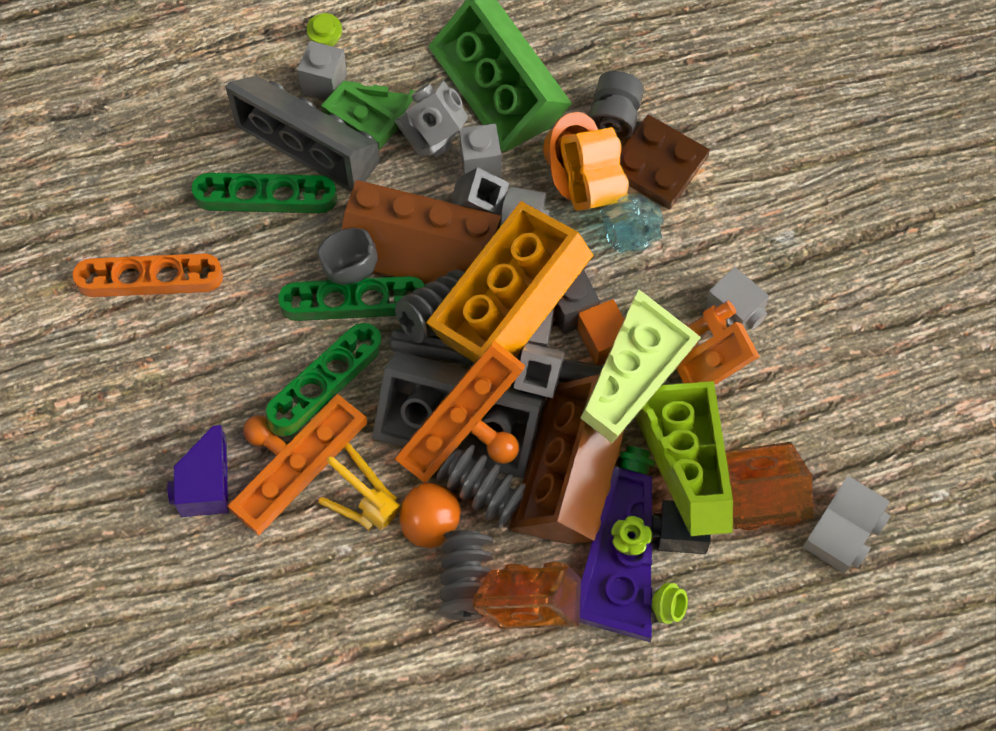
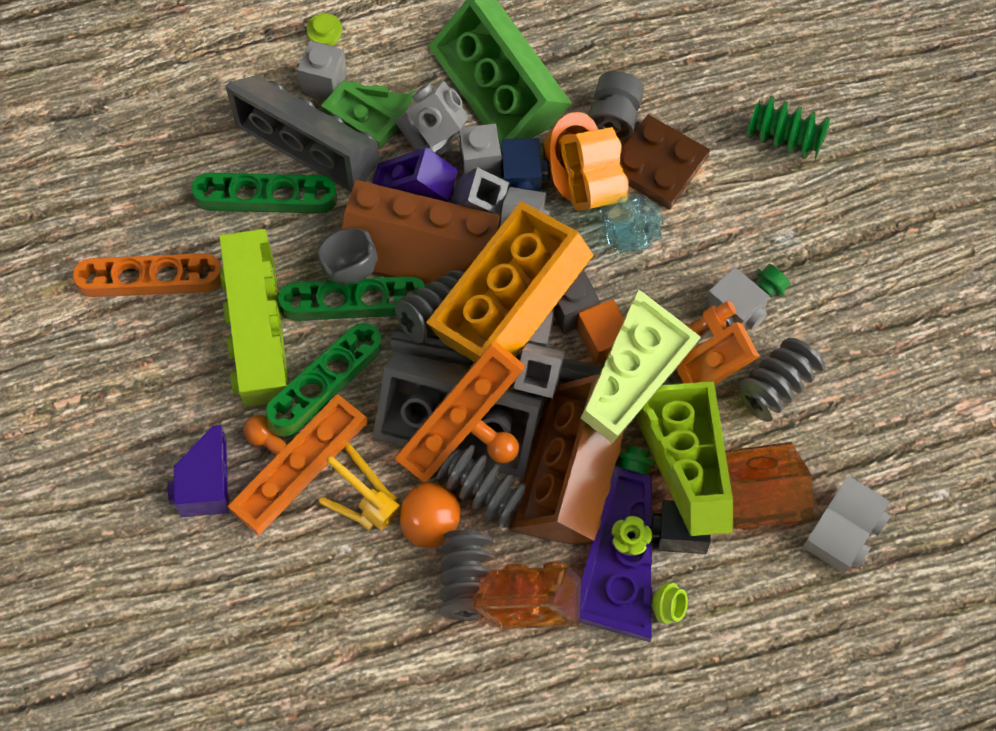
none -> lime wedge [219,229,289,407]
none -> dark purple slope [372,147,458,202]
none -> dark blue brick [502,138,548,197]
none -> dark grey piece [738,338,825,422]
none -> green piece [746,96,830,160]
none -> green plate [755,263,791,298]

